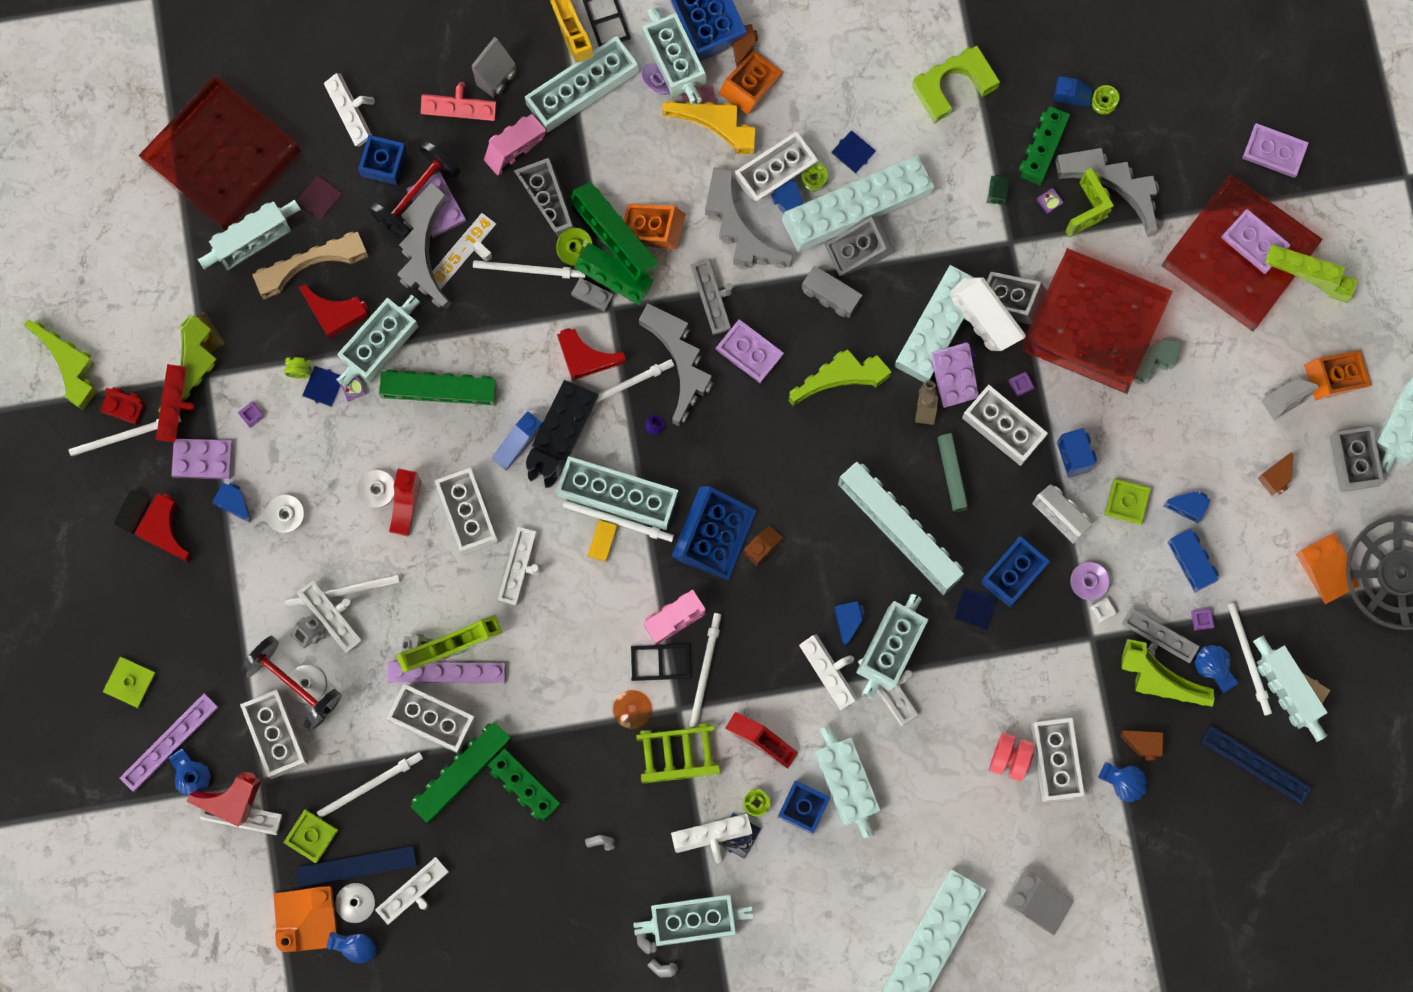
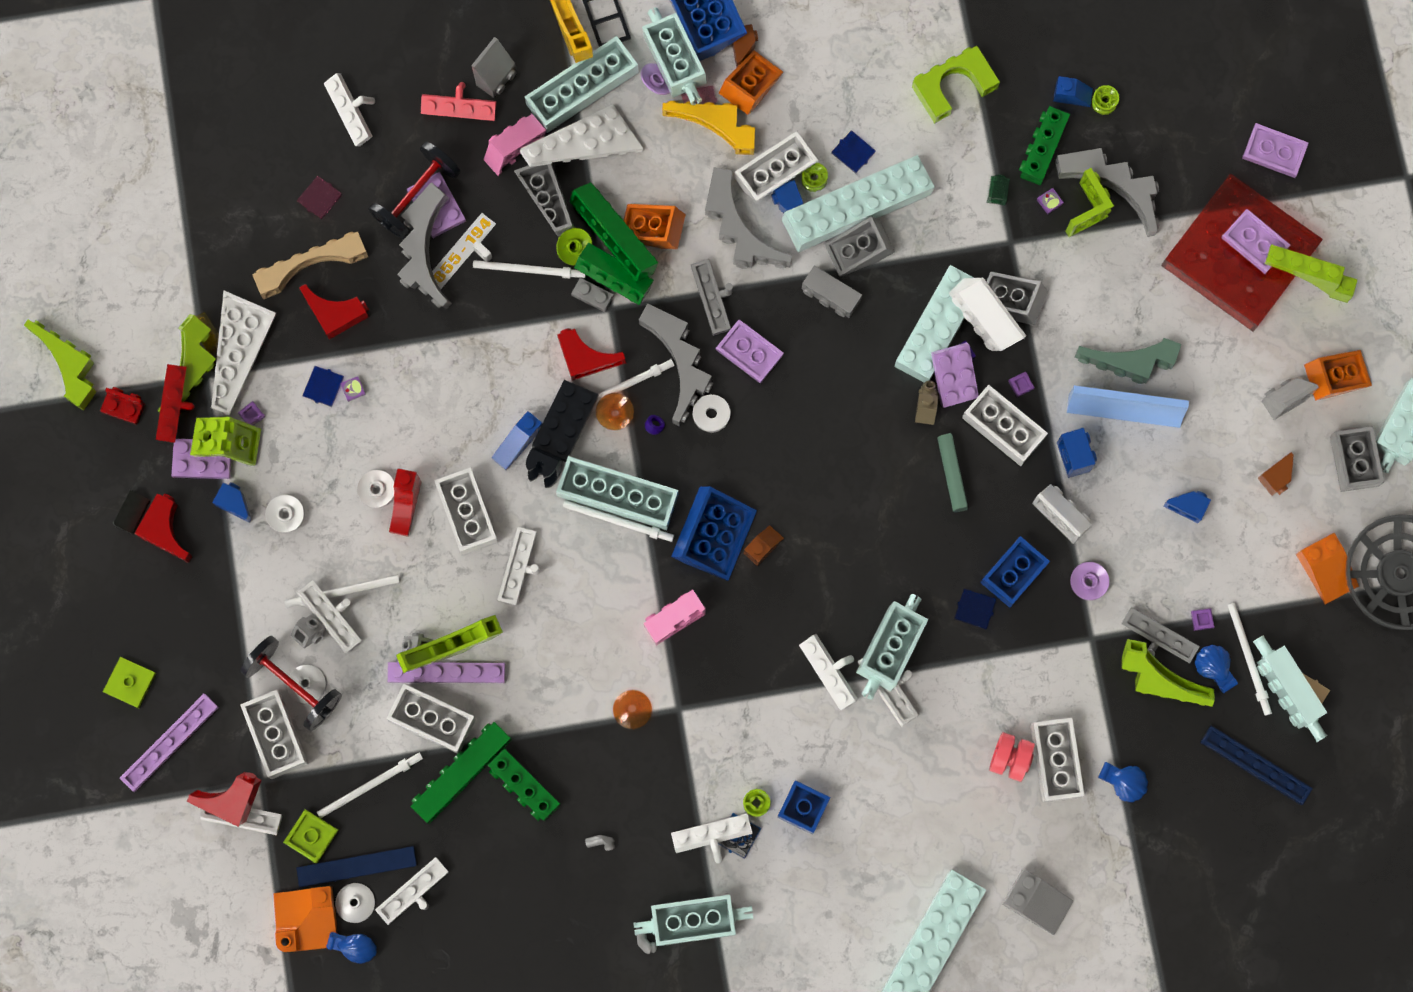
white bar [69,415,181,456] -> none
clear red container [138,74,301,231] -> none
blue animal [168,748,211,796] -> none
light aqua brick [198,200,301,271] -> none
lime wheel [284,357,312,379] -> none
light aqua brick [336,295,420,388] -> none
blue brick [358,135,407,185] -> none
green brick [379,369,497,406] -> none
yellow tile [587,520,617,562] -> none
black window [631,644,691,681] -> none
lime fence [636,723,720,784] -> none
light grey arm [647,959,678,978] -> none
white bar [689,613,721,728] -> none
red arch [725,712,798,769] -> none
lime arch [788,349,891,406] -> none
light aqua brick [814,725,880,840] -> none
blue slope [834,601,864,647] -> none
light aqua brick [838,462,964,596] -> none
clear red container [1021,248,1173,394] -> none
white tile [1090,597,1117,624] -> none
lime plate [1104,478,1151,526] -> none
dark orange slope [1120,731,1163,761] -> none
blue brick [1167,529,1219,593] -> none
none -> lime bracket [190,417,261,466]
none -> white wing [211,291,276,416]
none -> white wing [520,104,643,167]
none -> clear orange dish [596,393,634,430]
none -> white tile [692,394,730,433]
none -> light blue arch [1067,385,1189,428]

